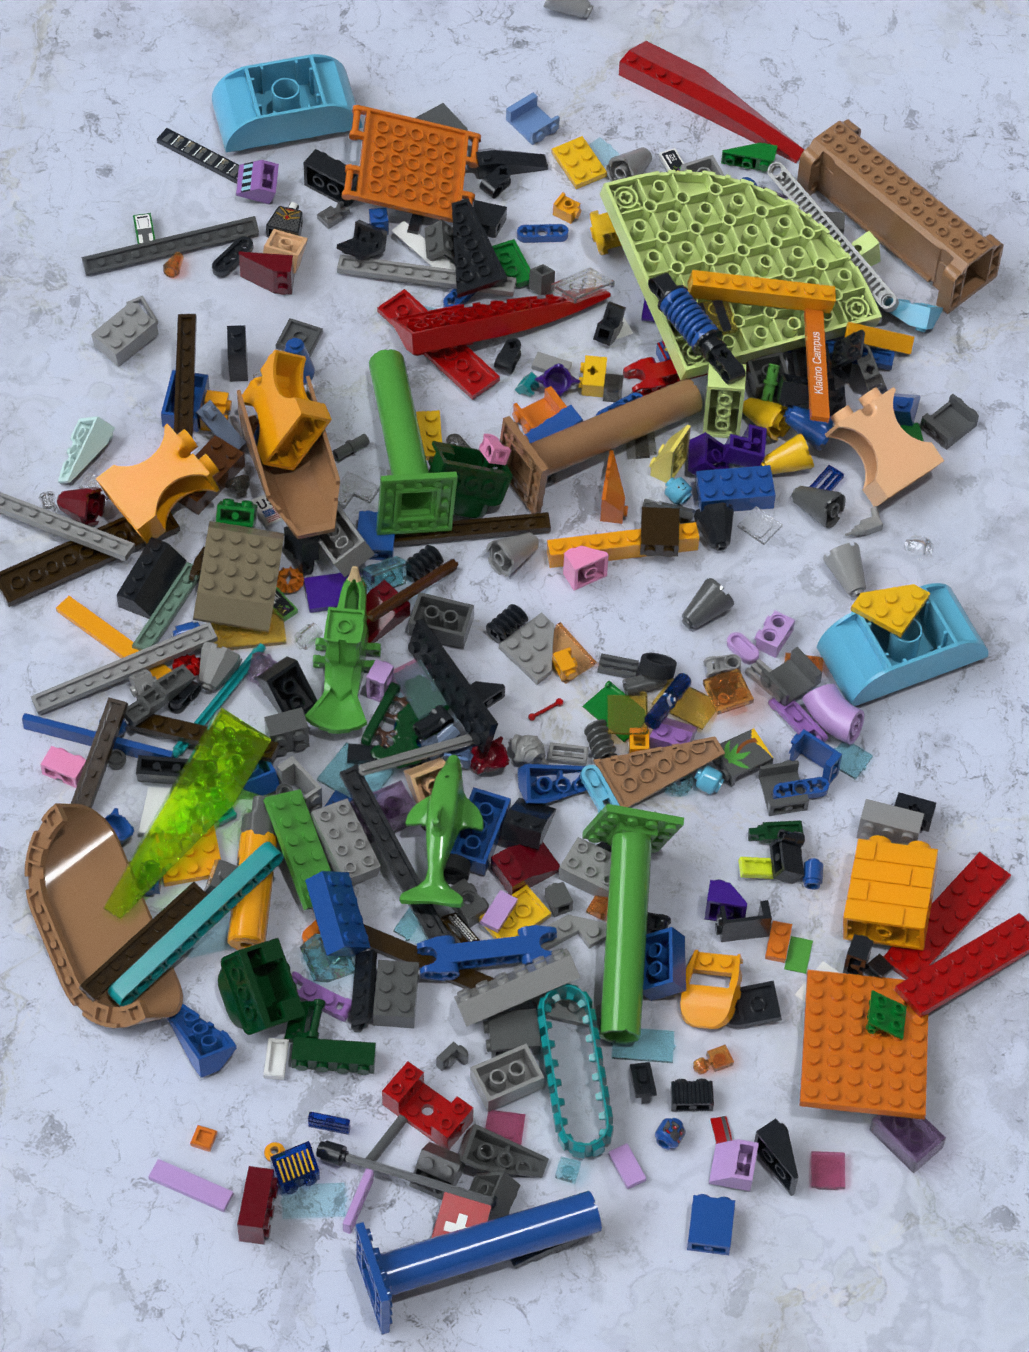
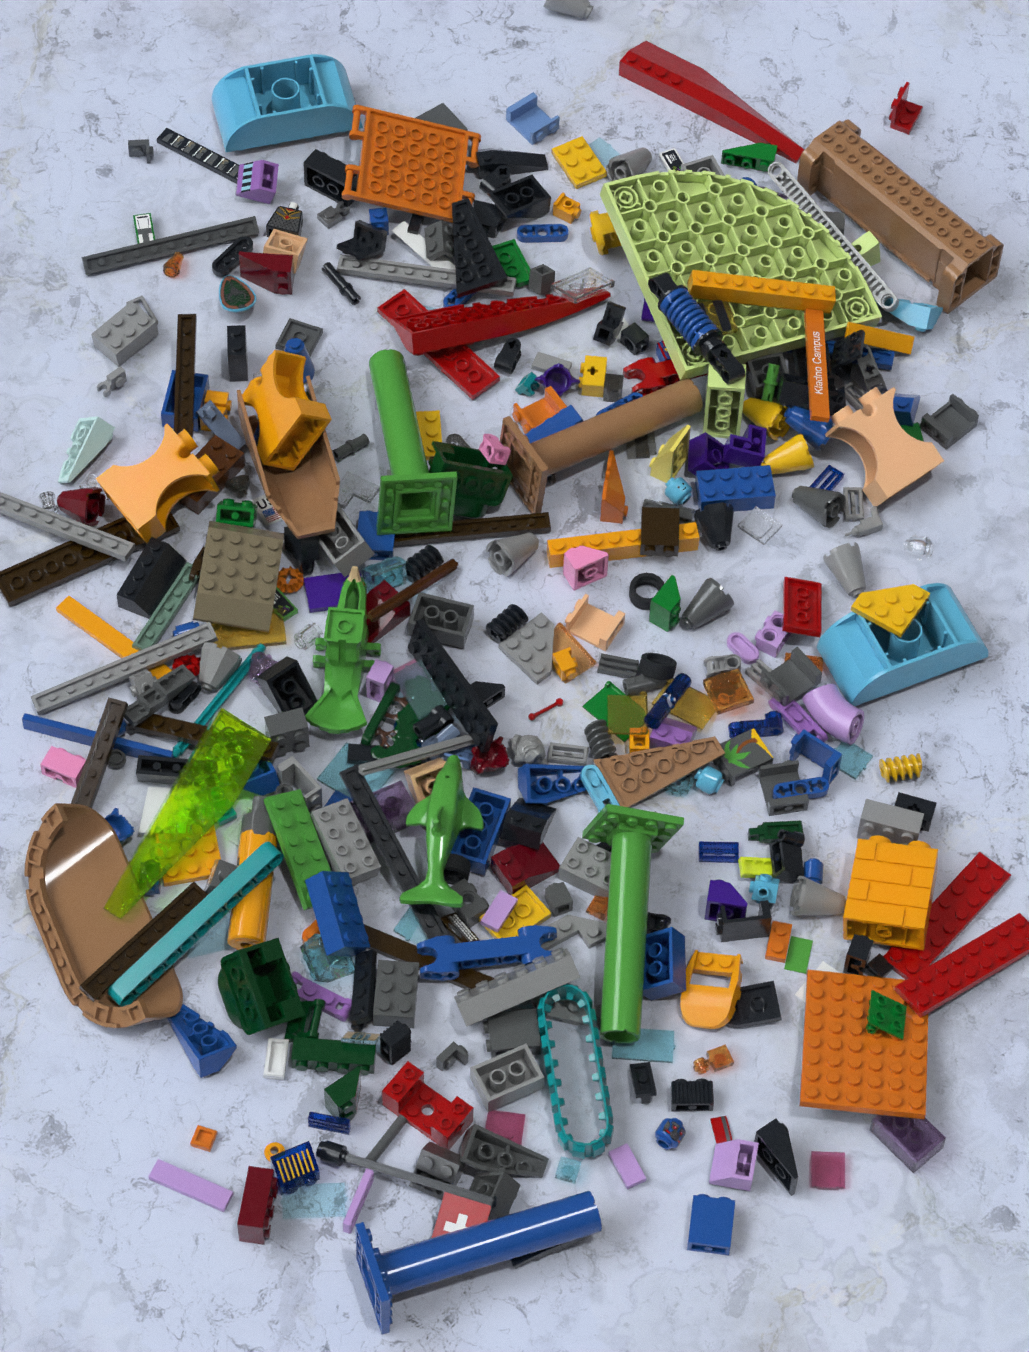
none -> light grey plate [97,366,126,397]
none -> dark grey bracket [128,139,154,164]
none -> shield [219,275,256,312]
none -> black pin [322,262,361,305]
none -> dark green slope [324,1067,361,1125]
none -> clear light blue piece [341,1031,380,1045]
none -> black brick [380,1021,412,1065]
none -> black slope [487,175,551,218]
none -> light nougat panel [565,594,625,651]
none -> black brick [620,322,649,356]
none -> black tyre [629,572,664,610]
none -> green slope [649,575,681,632]
none -> clear blue tile [699,841,739,863]
none -> clear blue beam [728,711,784,738]
none -> medium azure brick [749,874,780,904]
none -> red tile [782,577,822,638]
none -> light grey cone [790,875,846,915]
none -> light grey tile [843,487,864,522]
none -> light grey tile [845,380,866,411]
none -> yellow piece [879,753,922,783]
none -> red bracket [889,82,923,135]

